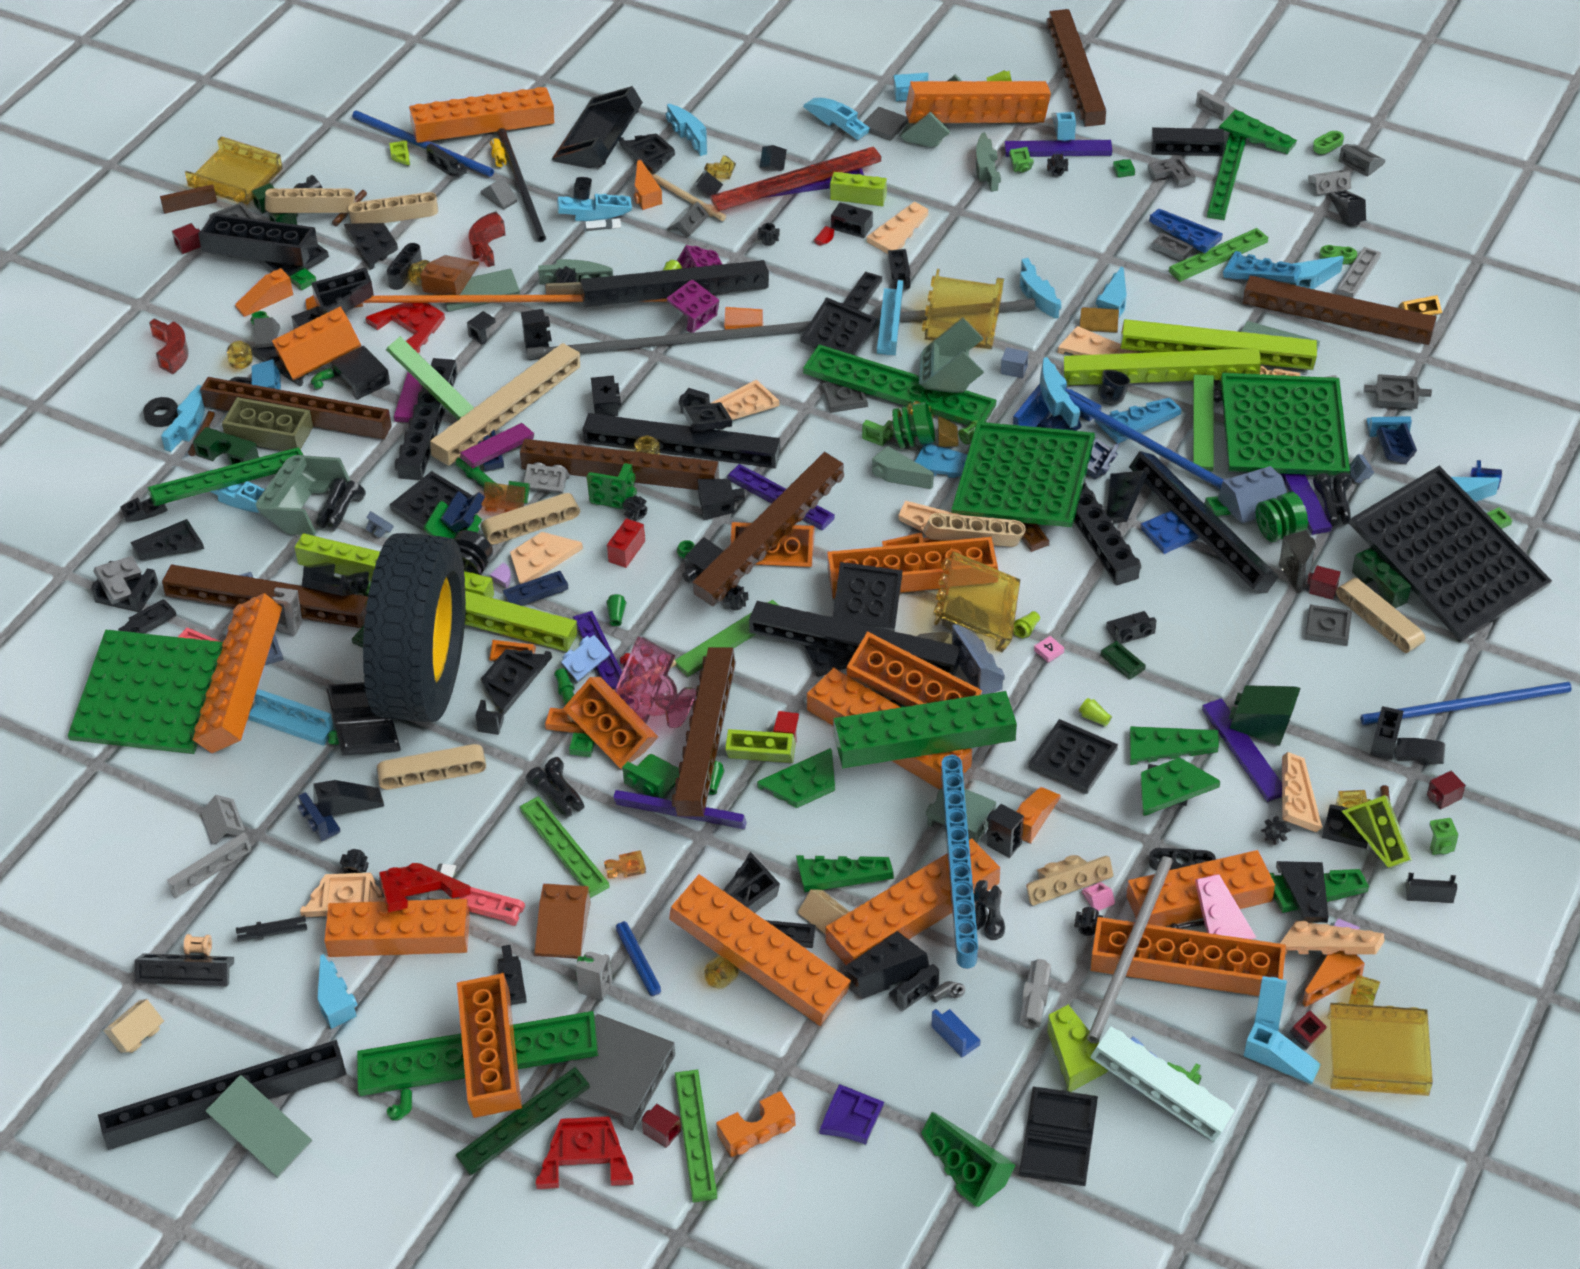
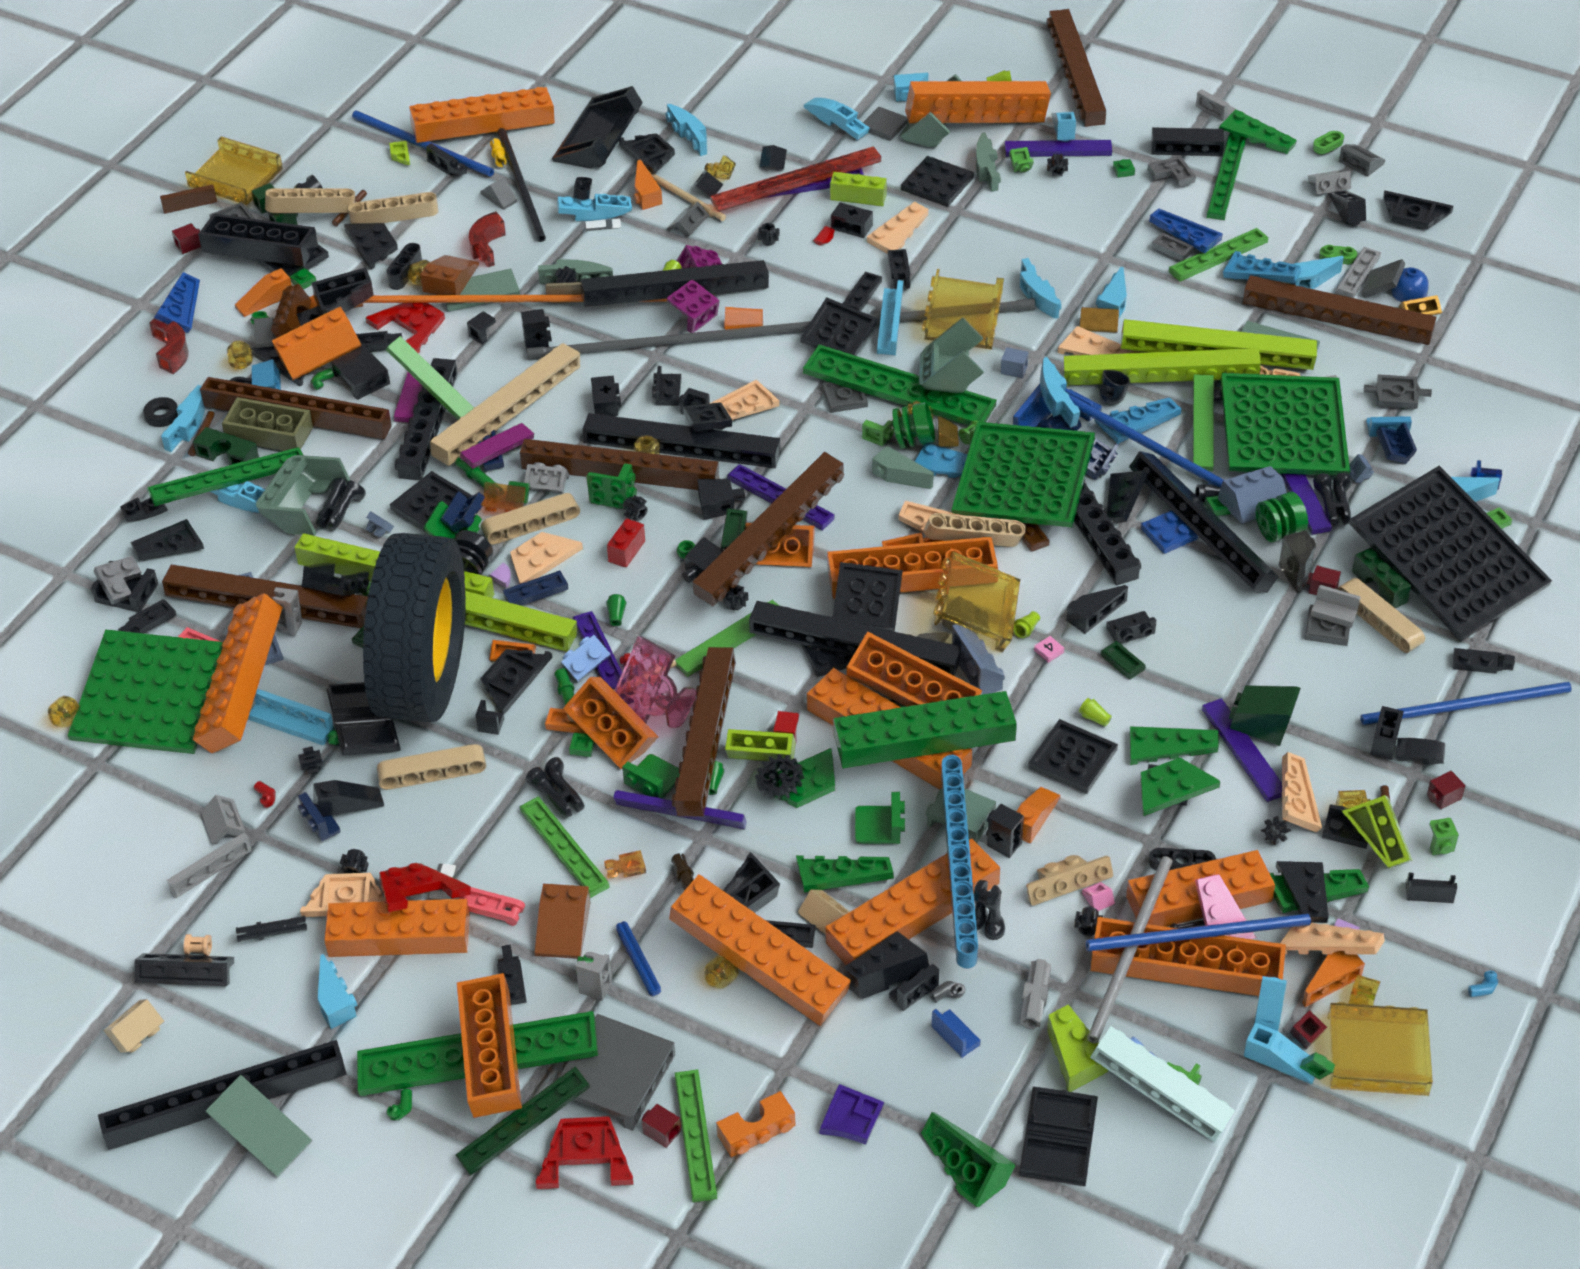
none -> clear yellow head [47,696,80,728]
none -> blue wing [154,272,200,333]
none -> red arm [254,781,276,807]
none -> reddish brown arch [271,283,312,338]
none -> black gear [298,746,323,774]
none -> black hinge [356,331,403,351]
none -> black bracket [652,366,682,406]
none -> dark brown pin [671,853,694,891]
none -> dark green tile [721,508,748,549]
none -> black gear [755,754,804,800]
none -> green bracket [855,792,905,844]
none -> black plate [901,156,974,207]
none -> black slope [1066,585,1128,634]
none -> blue piece [1085,914,1311,952]
none -> black cone [1195,483,1221,503]
none -> green plate [1300,1052,1335,1080]
none -> light grey panel [1311,585,1360,628]
none -> dark grey tile [1361,259,1405,298]
none -> black wing [1383,190,1454,229]
none -> blue cylinder [1390,267,1429,302]
none -> black hinge [1453,648,1515,674]
none -> dark azure arm [1468,970,1499,997]

